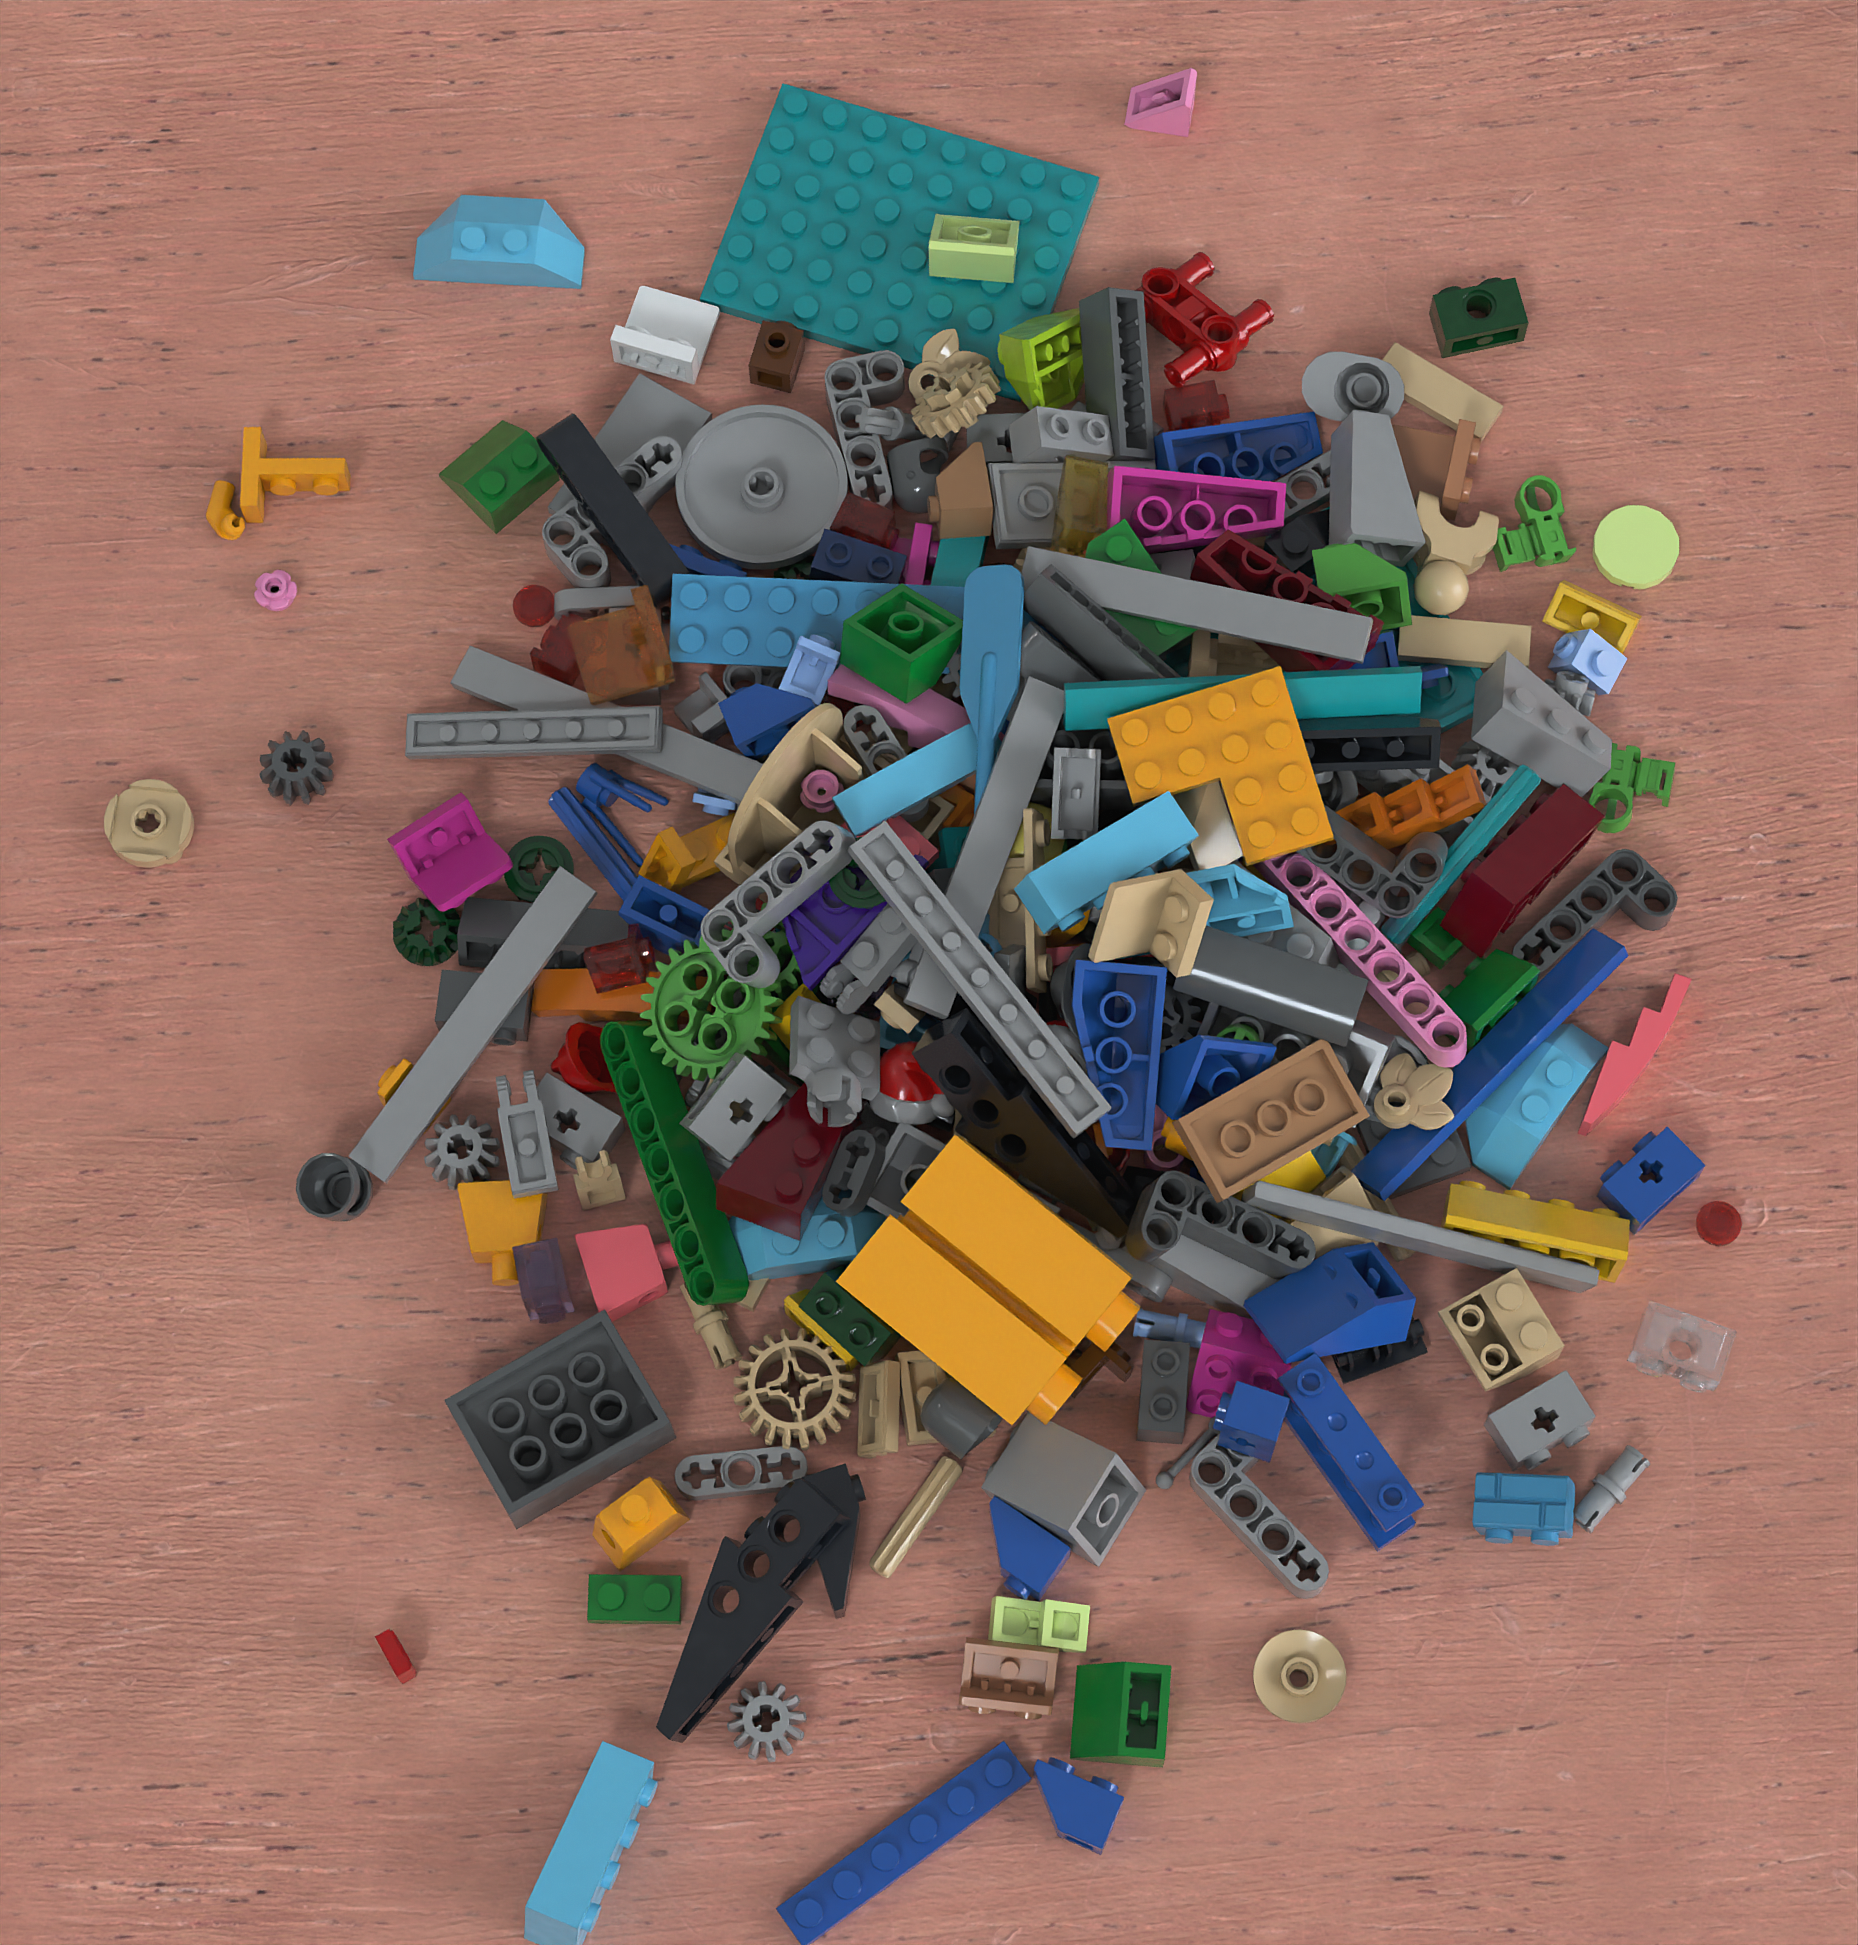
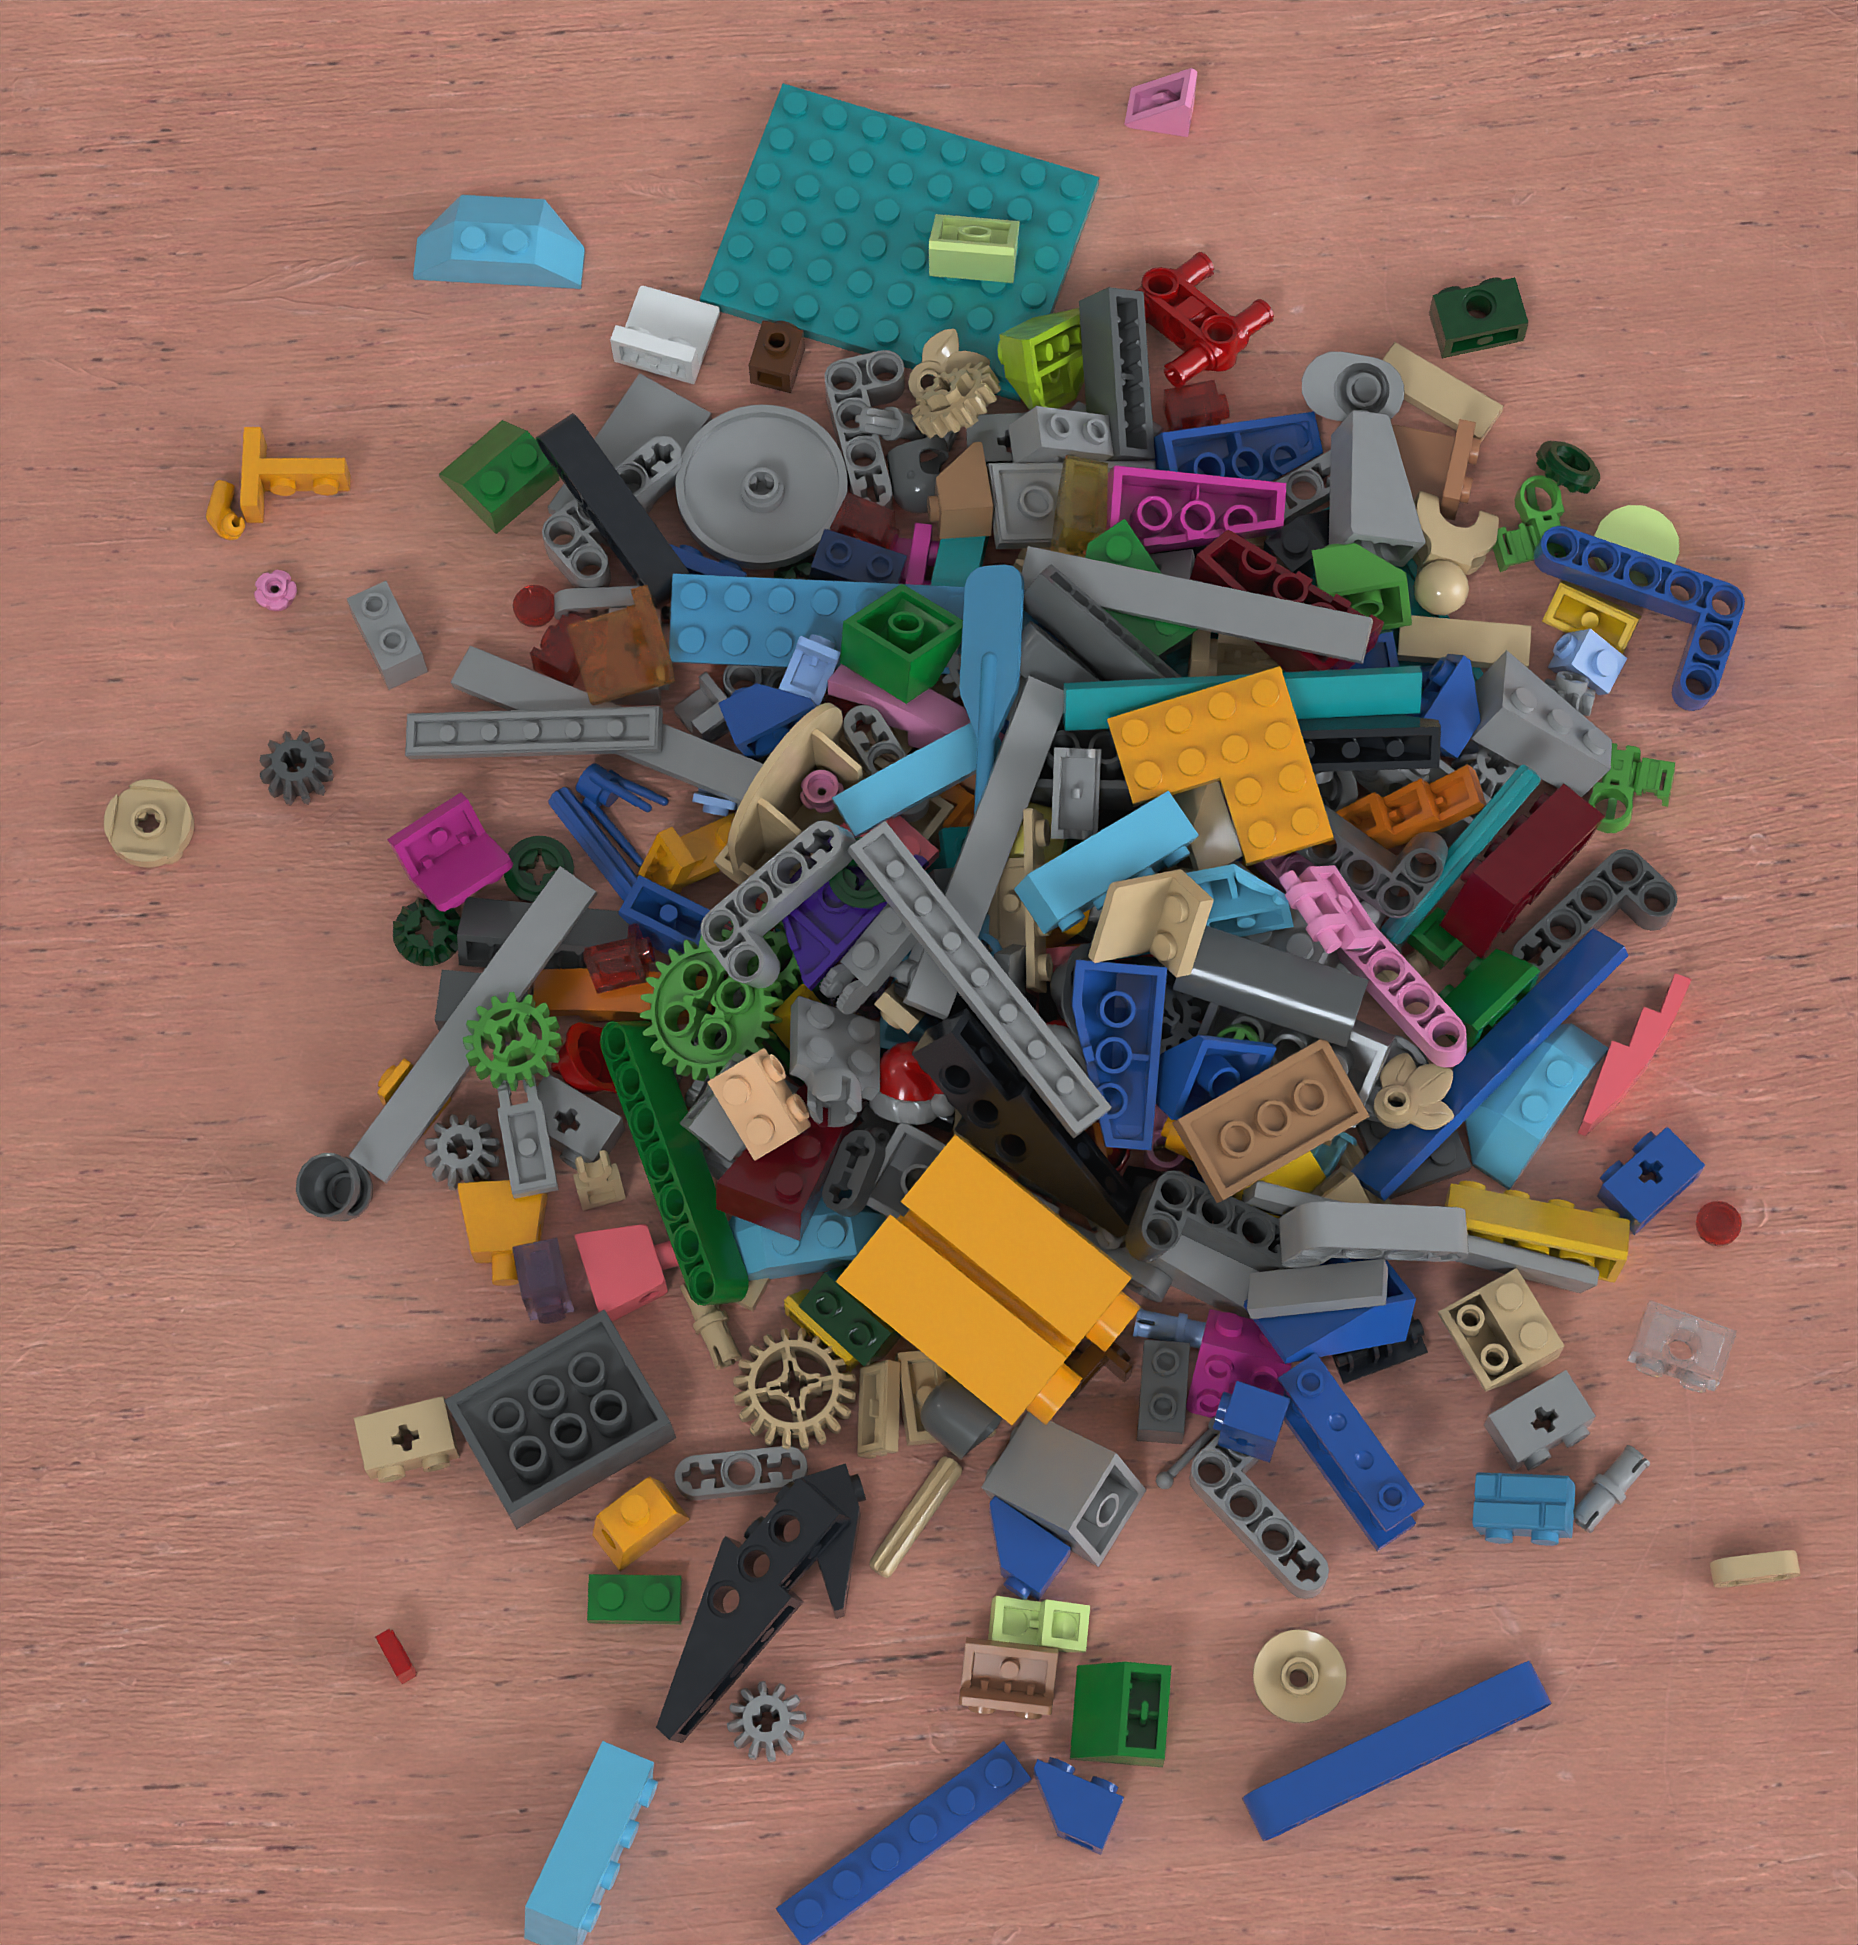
none -> light grey brick [347,581,428,690]
none -> tan brick [354,1396,460,1483]
none -> bright green gear [463,992,563,1091]
none -> light nougat bracket [707,1048,811,1161]
none -> blue beam [1242,1661,1552,1841]
none -> light grey tile [1247,1259,1388,1319]
none -> bright pink plate [1279,865,1382,953]
none -> light grey beam [1279,1202,1469,1268]
none -> blue slope [1405,654,1481,758]
none -> blue beam [1533,526,1745,711]
none -> dark green gear [1536,441,1600,494]
none -> tan beam [1710,1550,1800,1588]

